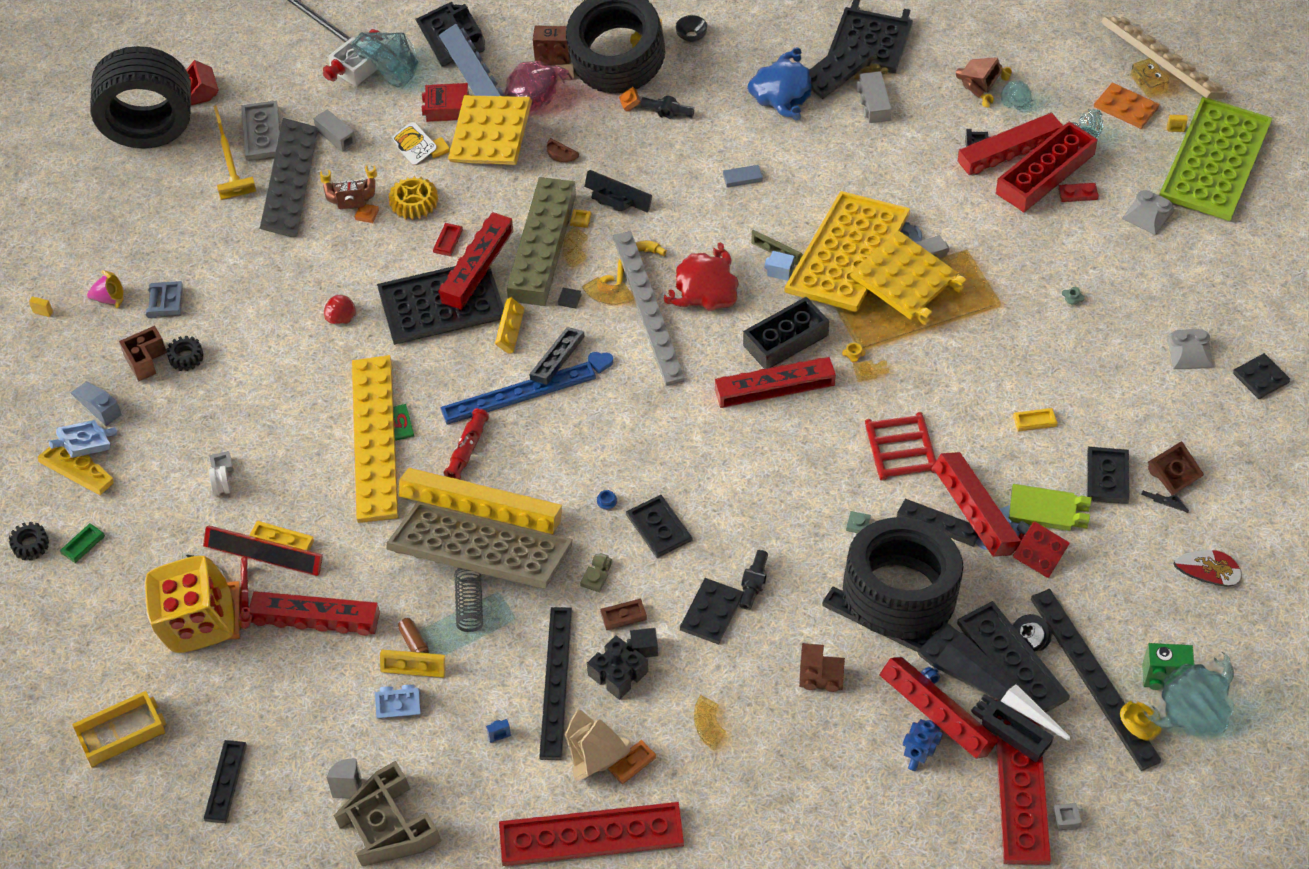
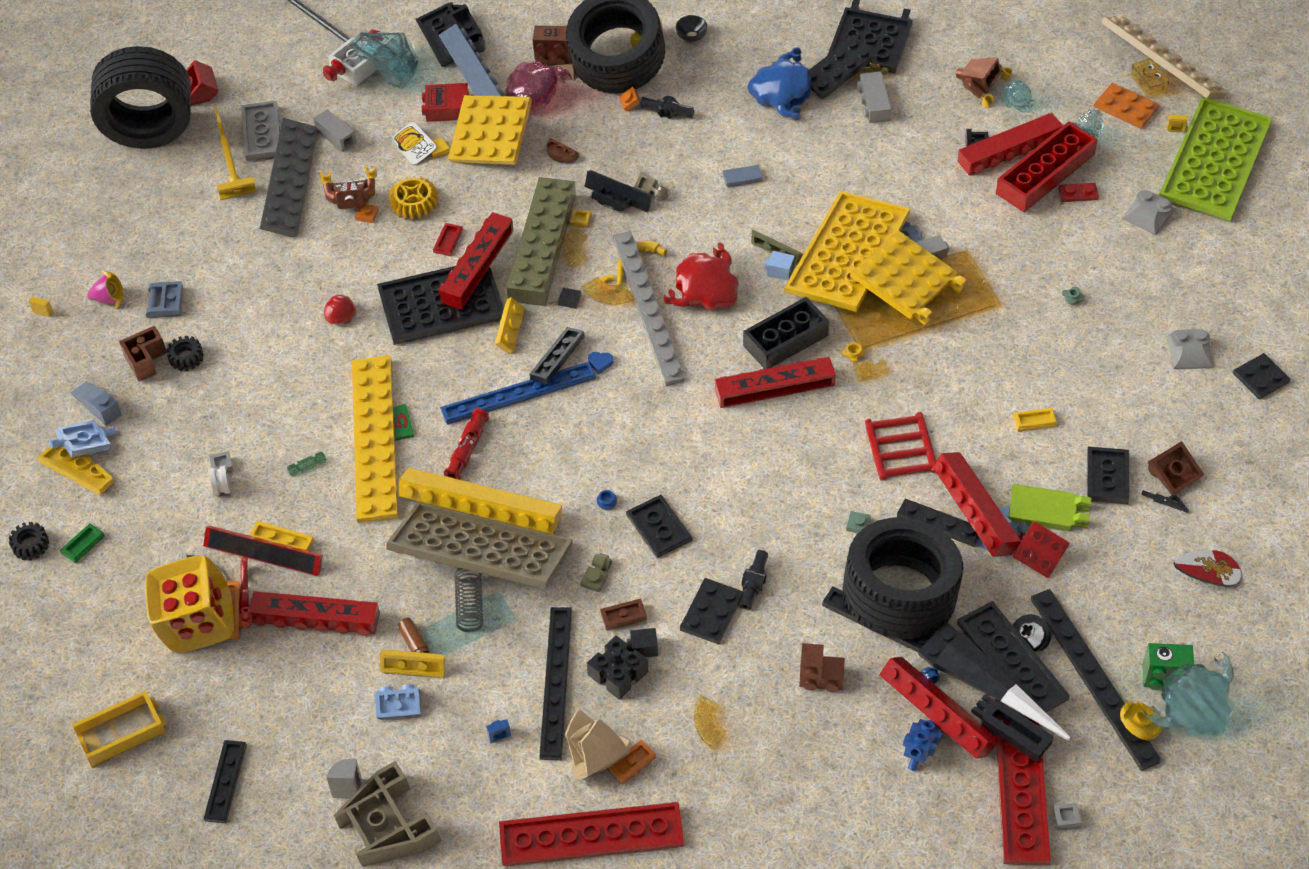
none -> clear green axle [287,451,326,476]
none -> dark tan plate [634,172,668,200]

